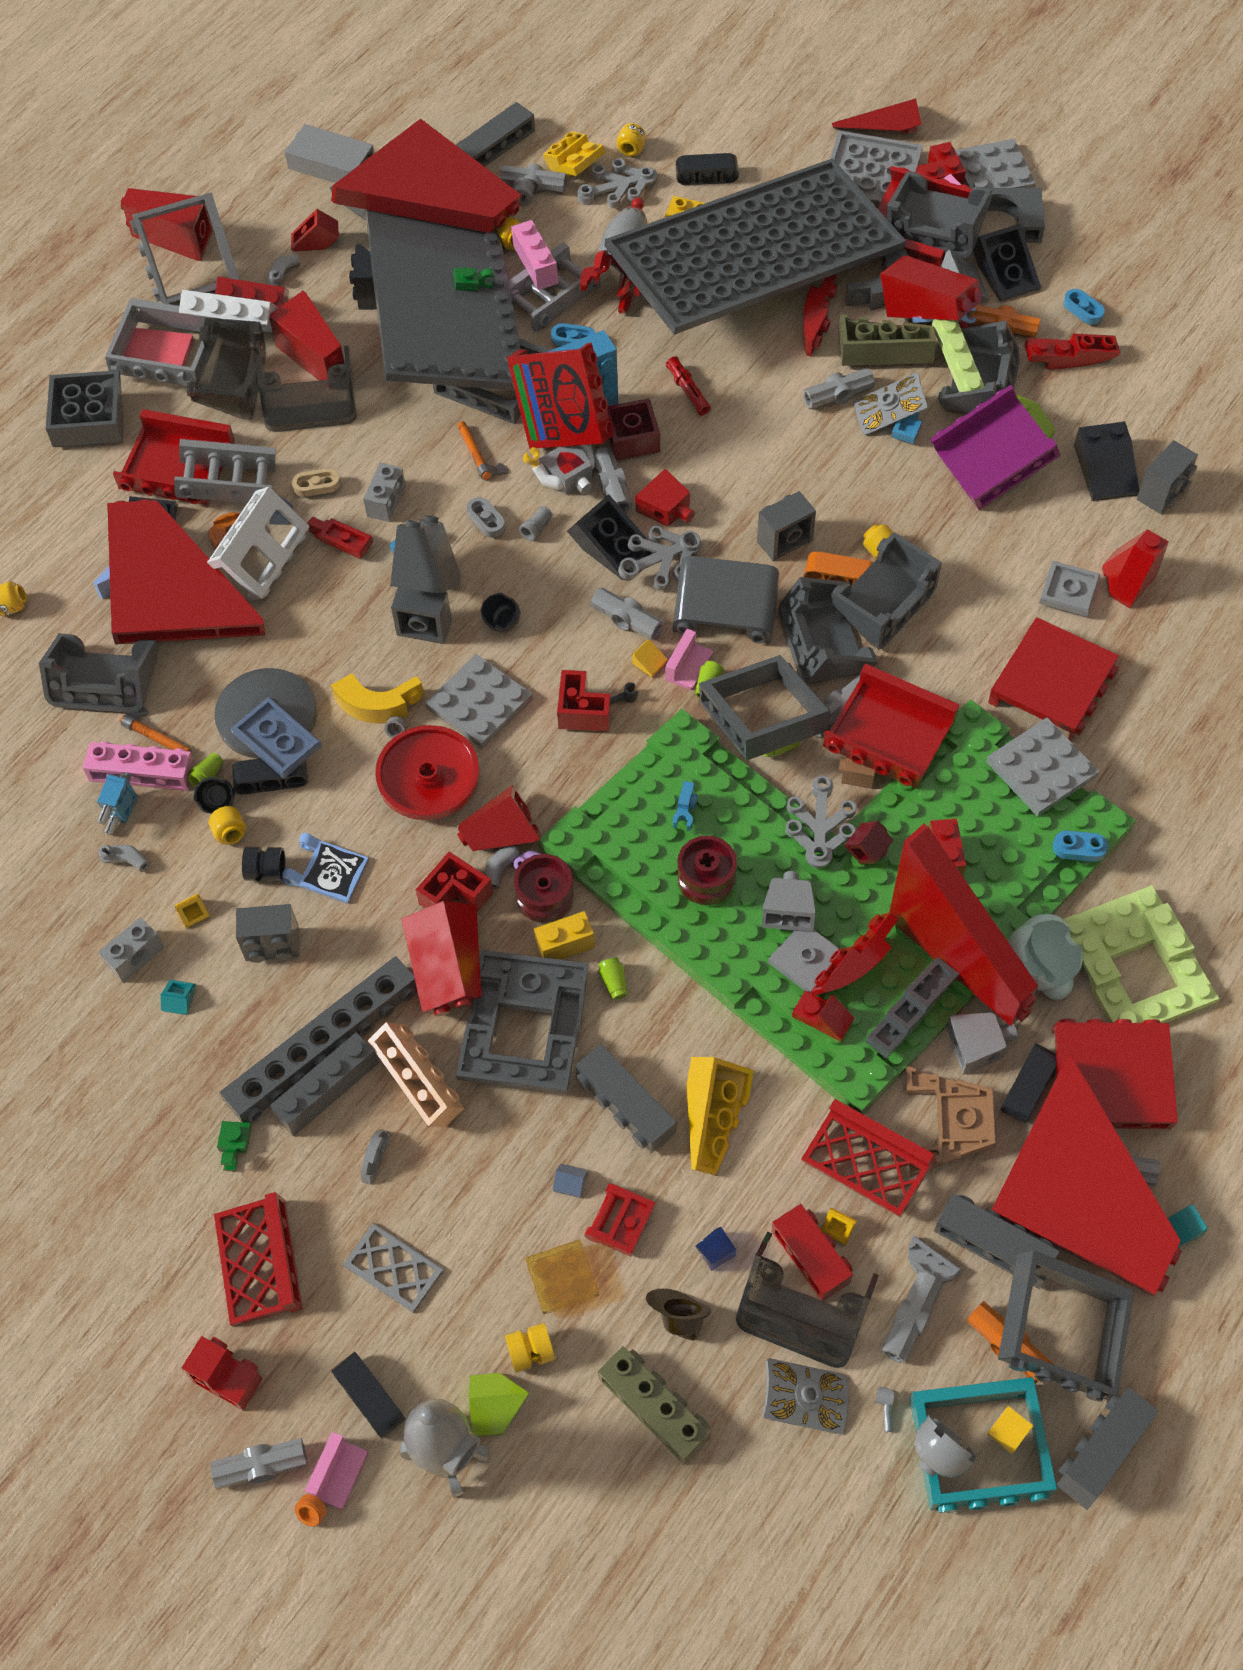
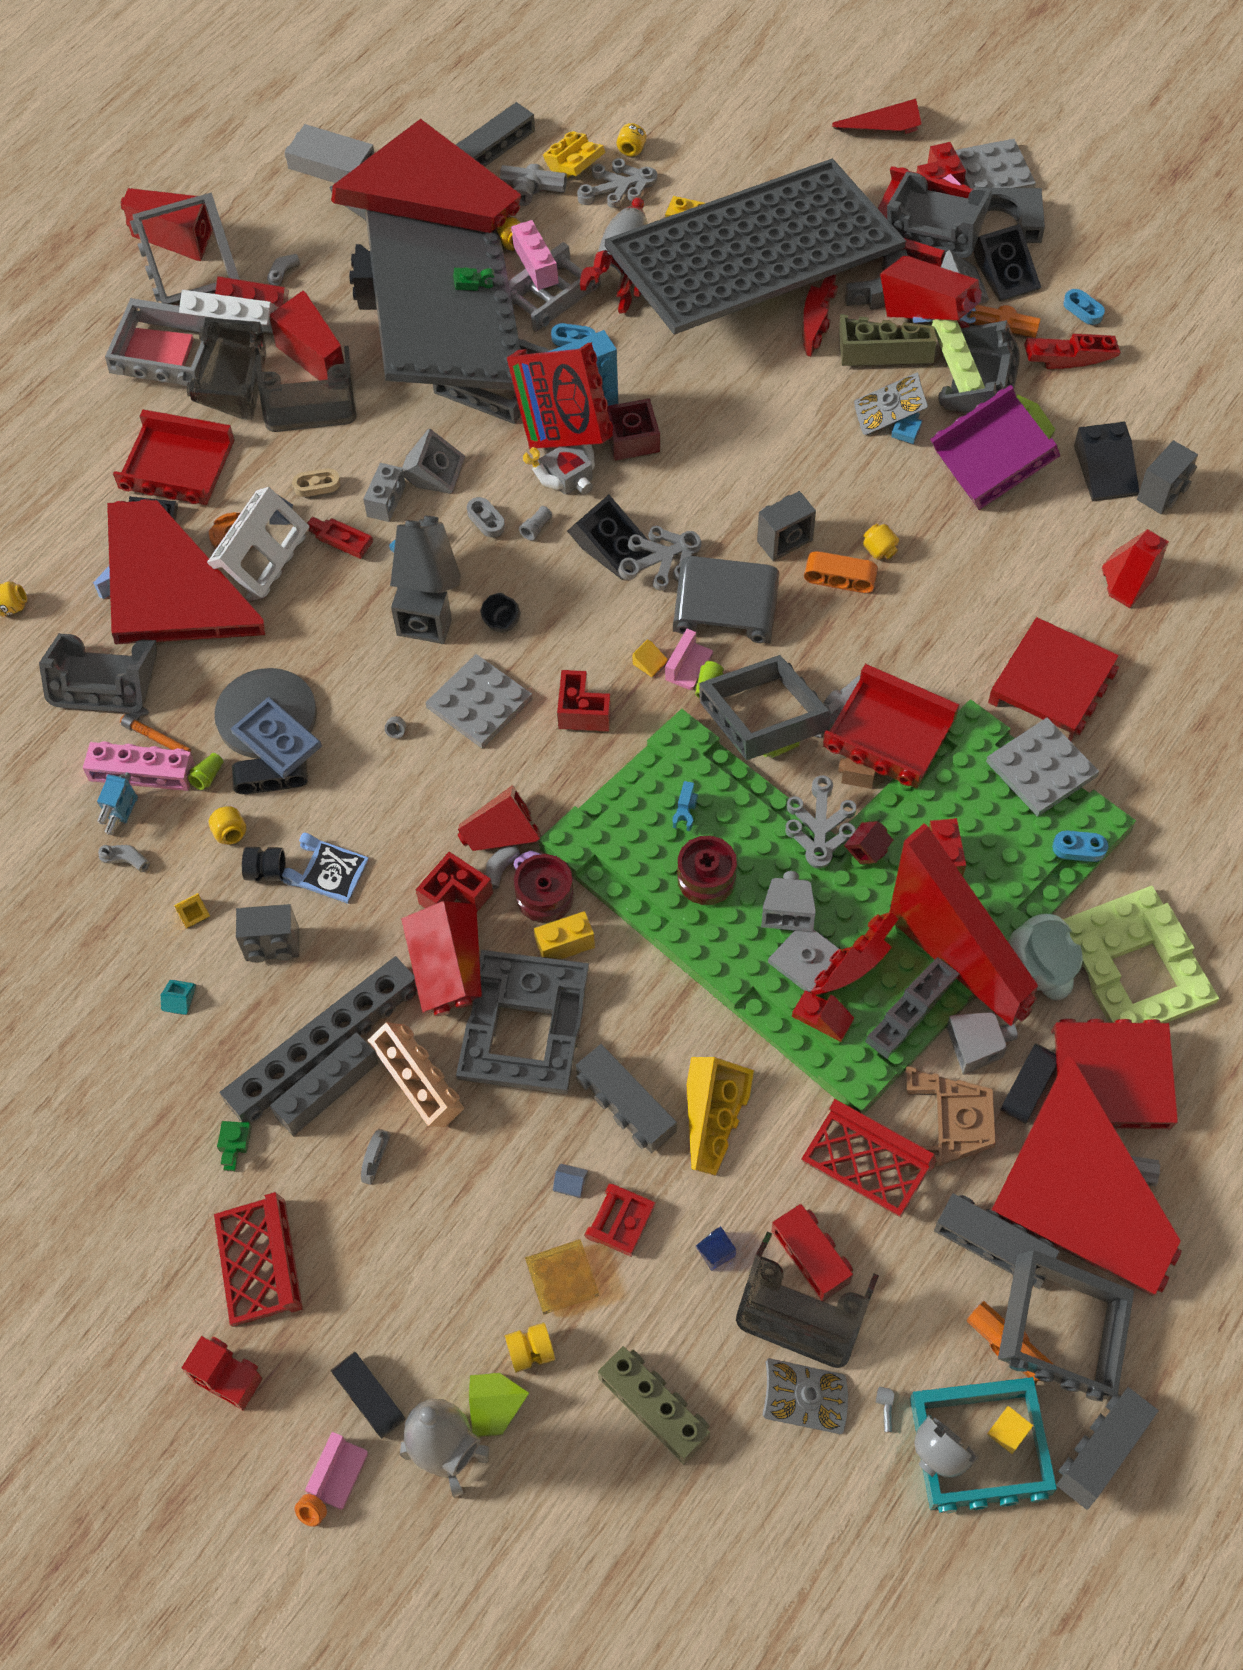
dark grey slope [46,370,124,447] -> none
light grey brick [98,917,164,983] -> none
light grey fence [174,439,276,503] -> none
black hair [193,775,235,814] -> none
light grey piece [211,1438,307,1490] -> none
red slope [291,209,339,252] -> none
yellow arch [331,673,424,723] -> none
light grey window [343,1223,444,1313] -> none
red dish [375,725,480,820] -> none
orange piece [457,421,508,480] -> none
light grey piece [591,587,663,641] -> none
light grey piece [594,447,632,513] -> none
lime cone [597,957,628,1000] -> none
black hand [610,682,639,704] -> none
red torso [635,469,695,526] -> none
dark brown piece [646,1289,711,1341] -> none
red pin [666,356,711,416] -> none
black beam [675,153,739,185] -> none
dark grey windscreen [779,577,878,683] -> none
light grey piece [803,368,875,409] -> none
yellow slope [821,1208,857,1245] -> none
light grey plate [830,130,923,207] -> none
dark grey windscreen [831,532,942,650] -> none
light grey piece [881,1271,942,1364] -> none
light grey tile [908,1235,962,1284] -> none
light grey plate [1039,561,1101,617] -> none
teal slope [1168,1204,1208,1247] -> none
none -> light grey slope [402,429,465,494]

